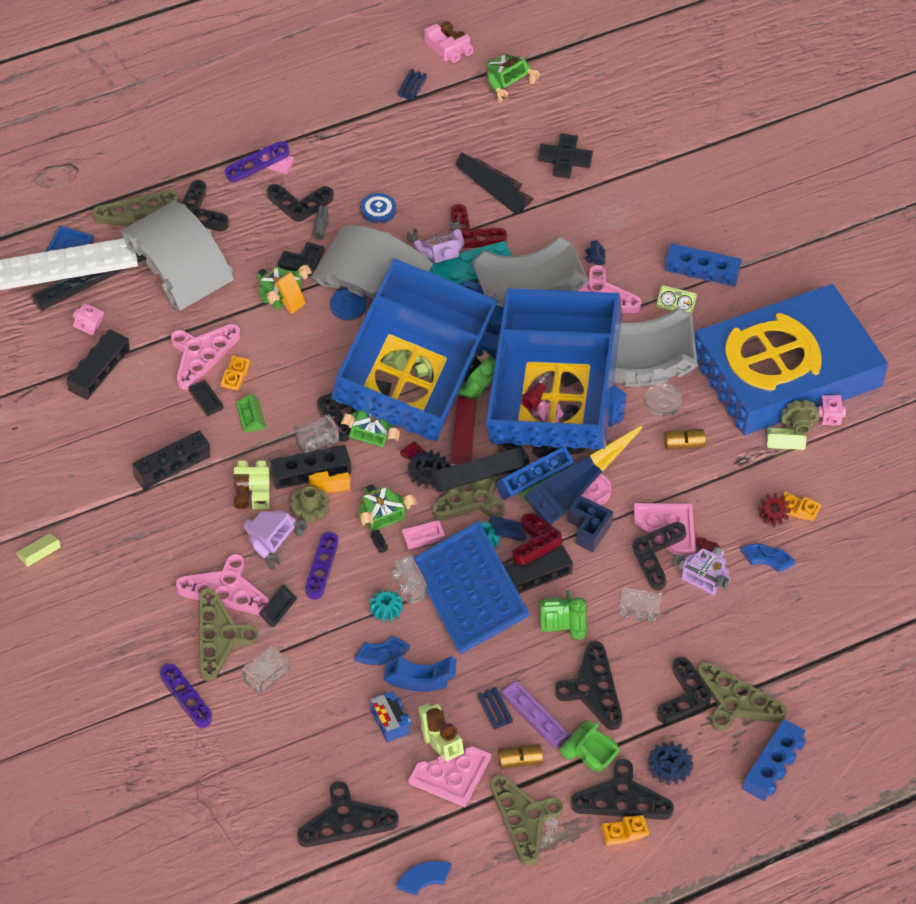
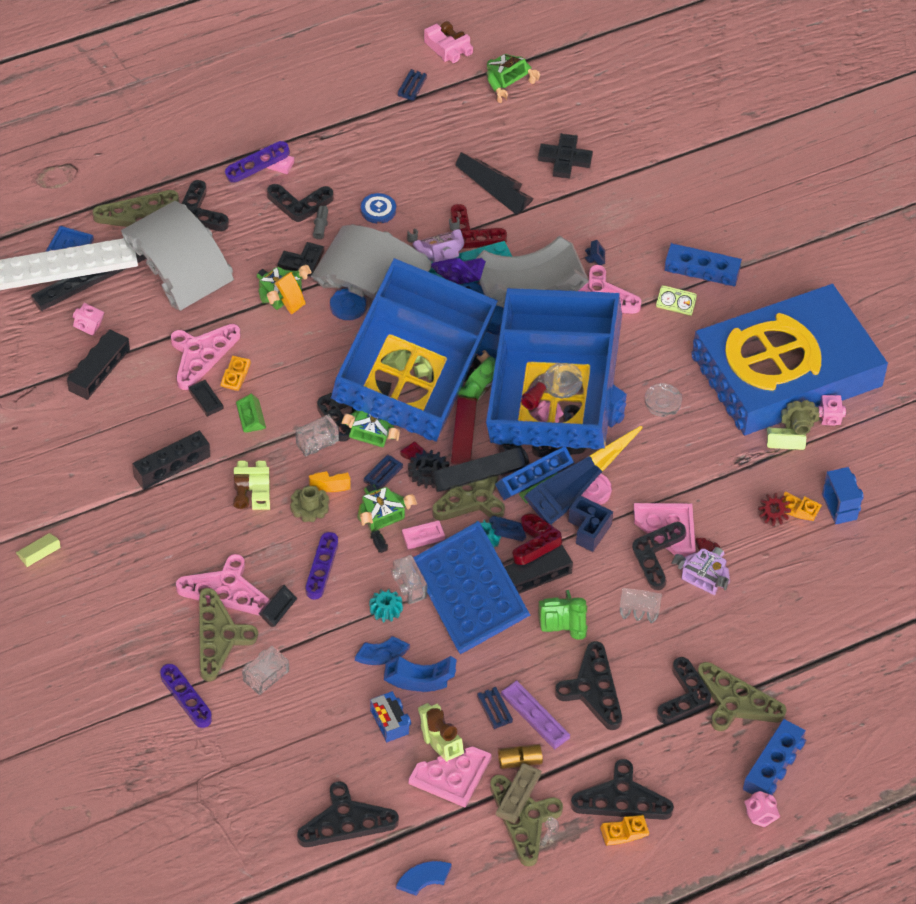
lavender torso [244,510,307,570] -> none
black brick [270,445,351,490] -> none
bright green piece [559,720,620,774] -> none
light grey panel [613,307,698,387] -> none
dark blue gear [648,741,693,785] -> none
pearl gold pin [664,429,705,450] -> none
blue tile [741,544,796,572] -> none
none -> dark blue tile [364,454,403,490]
none -> dark purple bracket [431,258,486,284]
none -> dark tan tile [496,763,542,824]
none -> clear tile [544,363,583,399]
none -> bright pink brick [744,791,780,827]
none -> blue piece [822,467,864,525]

